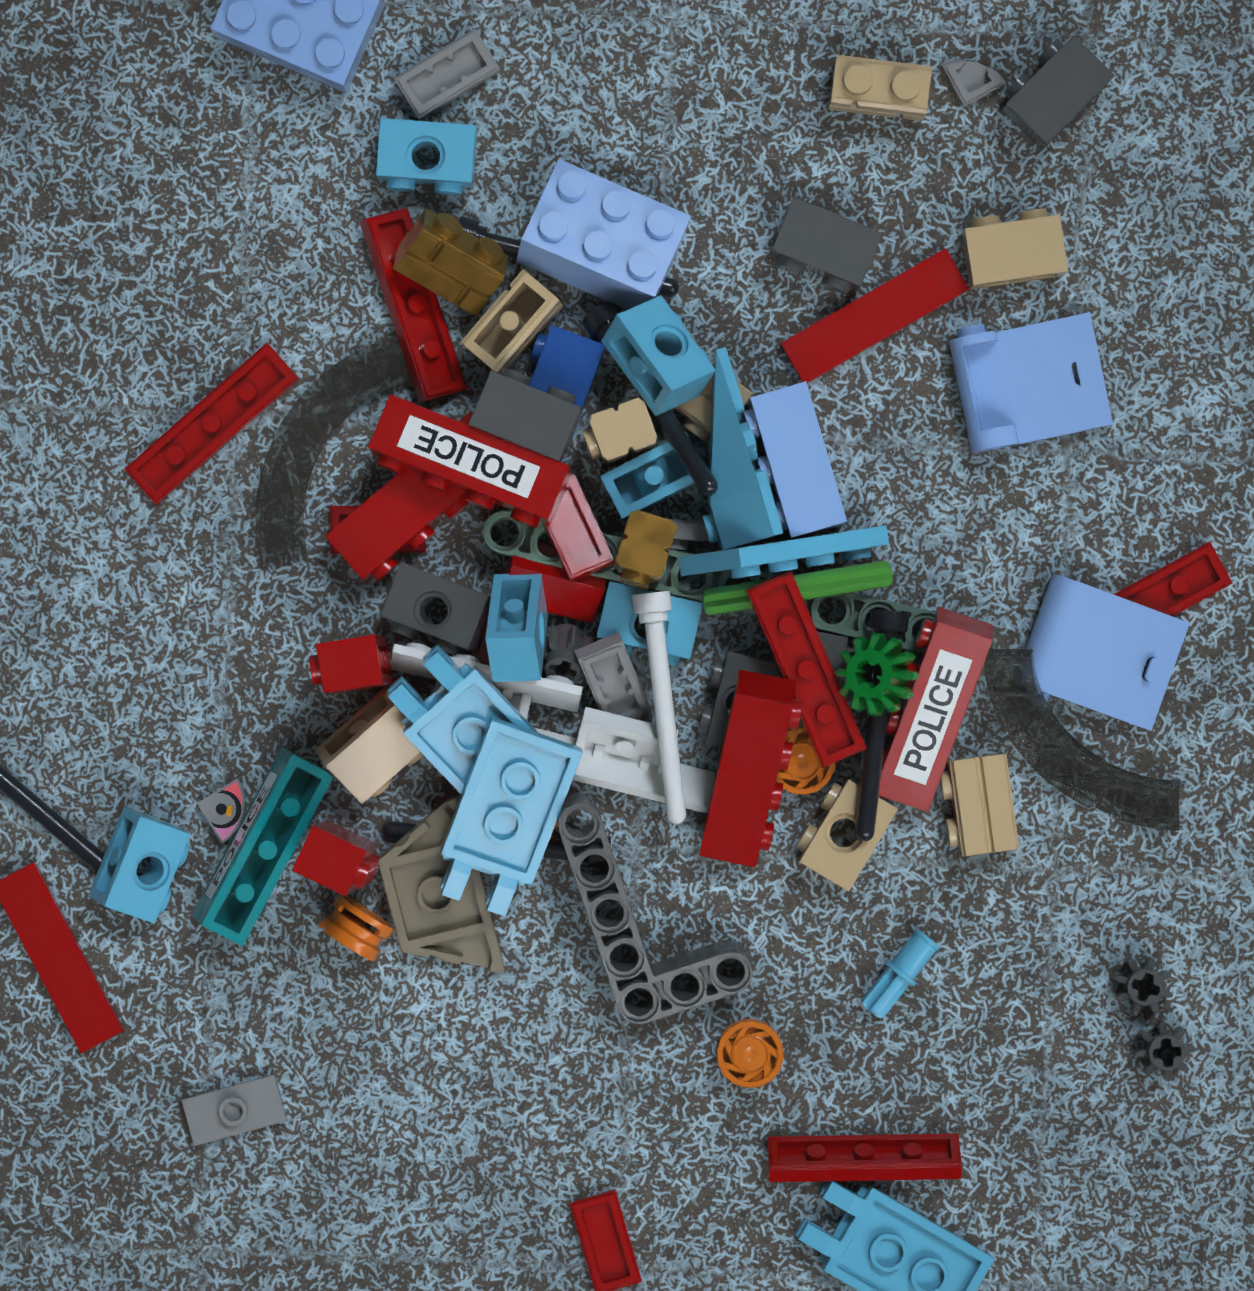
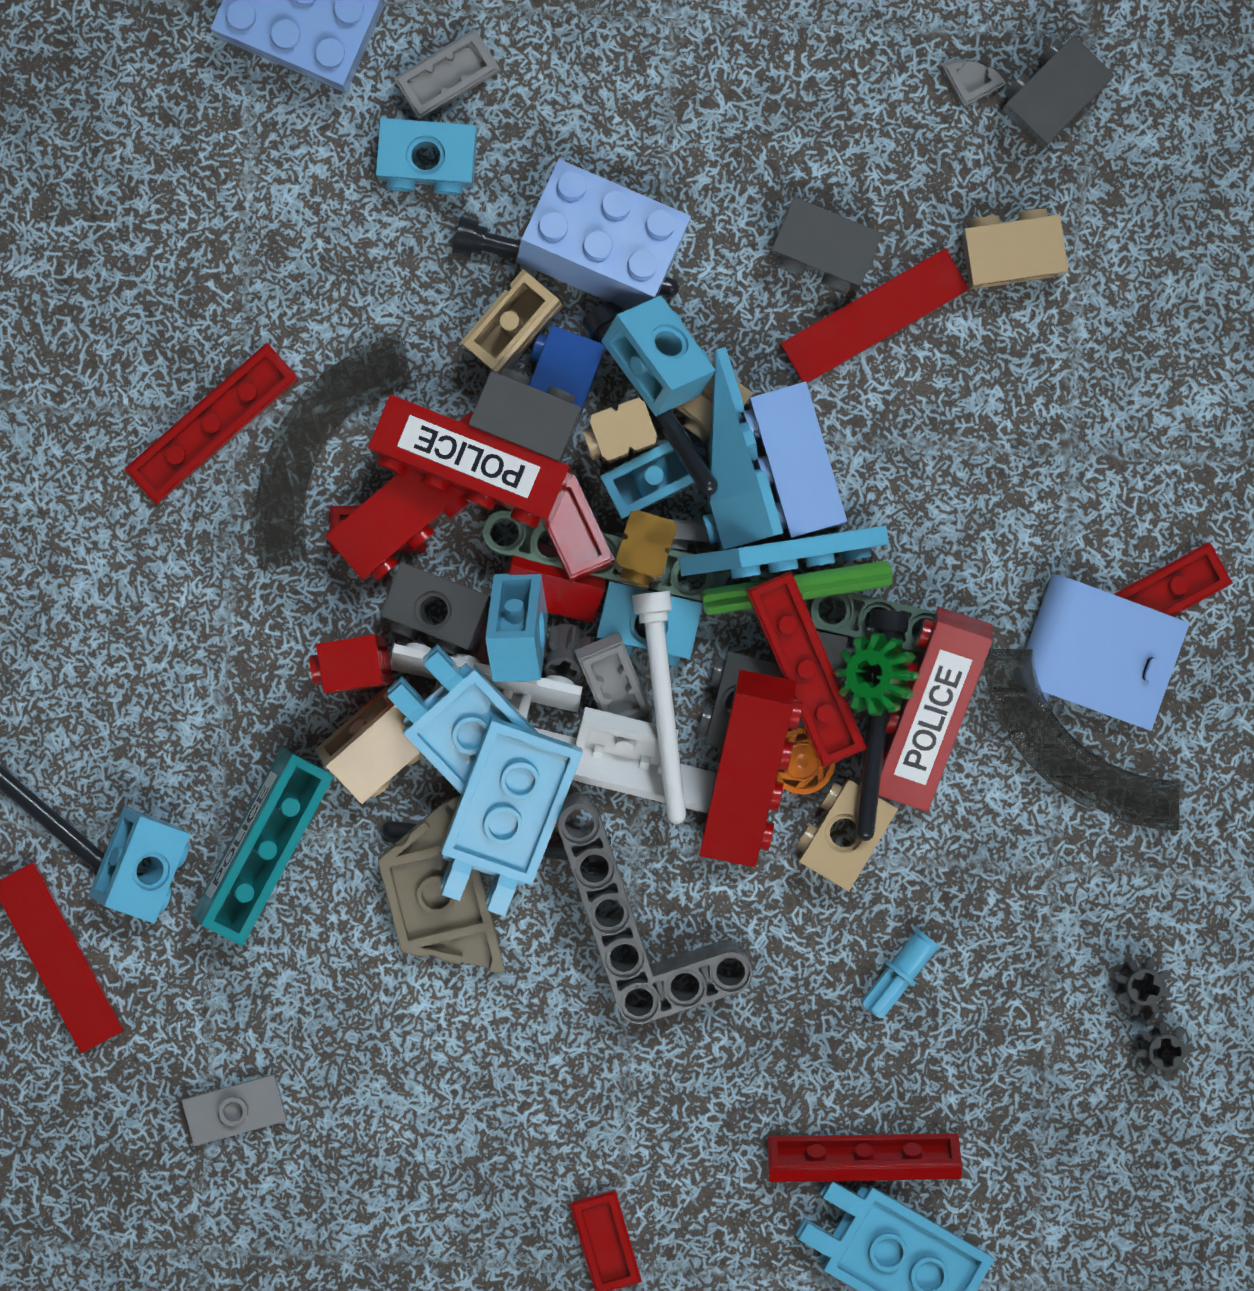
tile [197,778,245,844] -> none
red brick [291,820,379,896] -> none
orange wheel [318,893,395,961] -> none
red tile [360,208,467,404] -> none
pearl gold brick [393,208,508,316] -> none
orange wheel [716,1018,784,1088] -> none
tan brick [828,55,932,121] -> none
tan brick [940,753,1019,857] -> none
light blue door [949,312,1113,454] -> none

